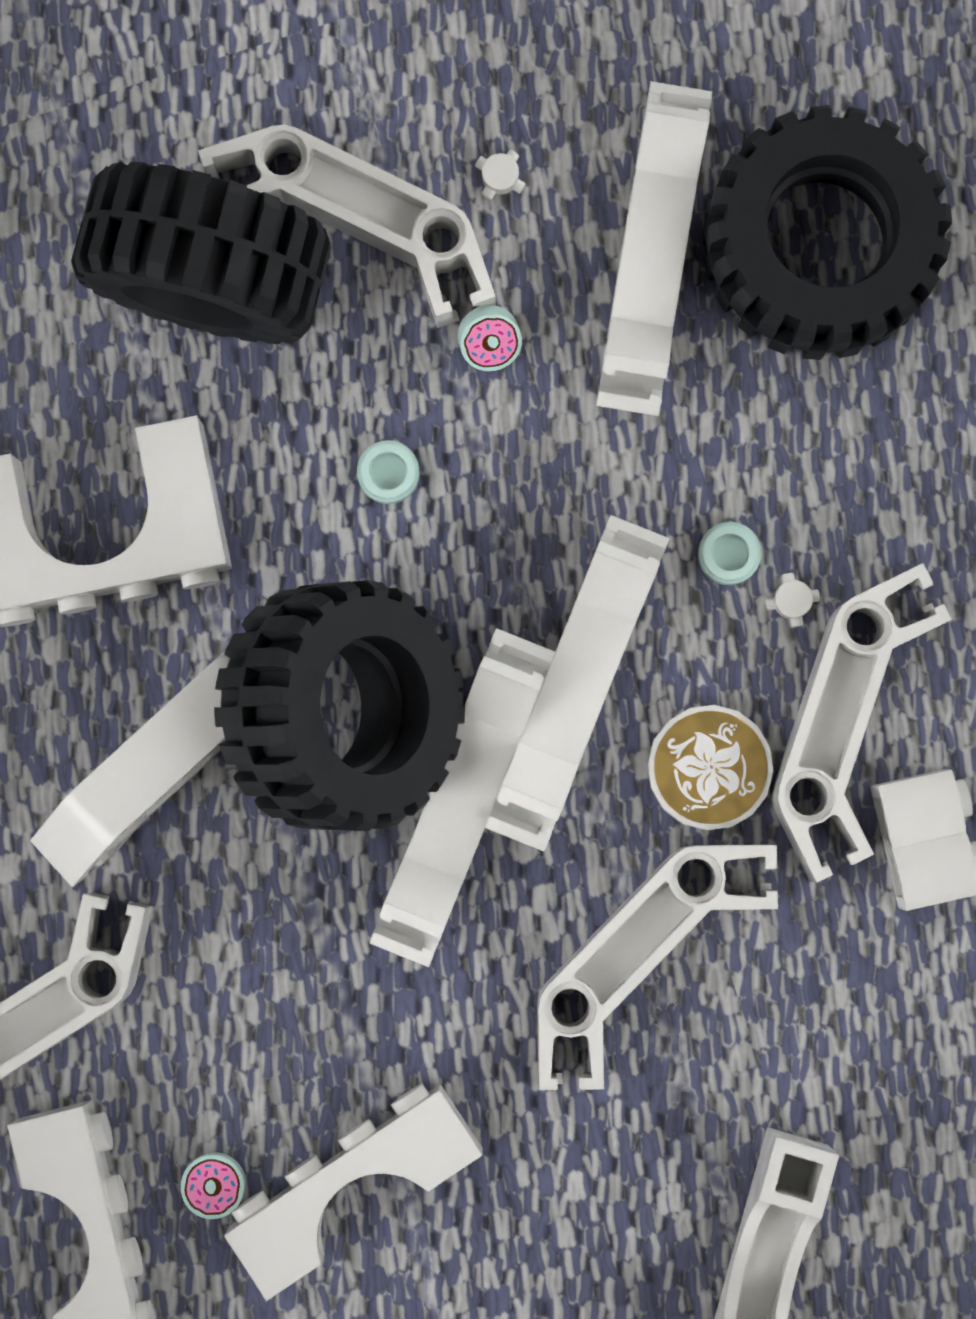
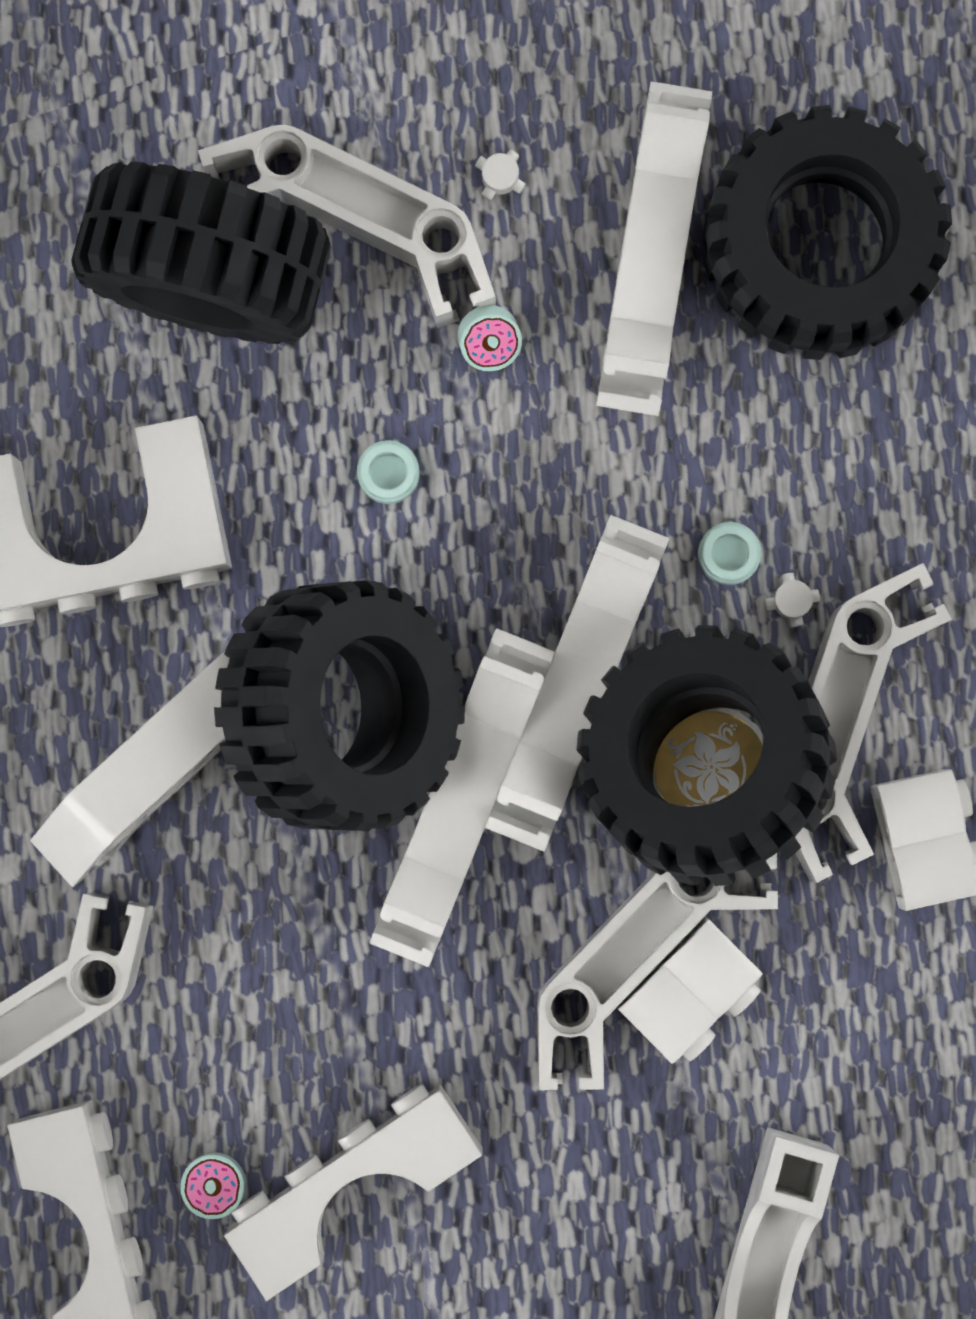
none -> black tyre [576,625,837,886]
none -> white brick [617,916,763,1064]

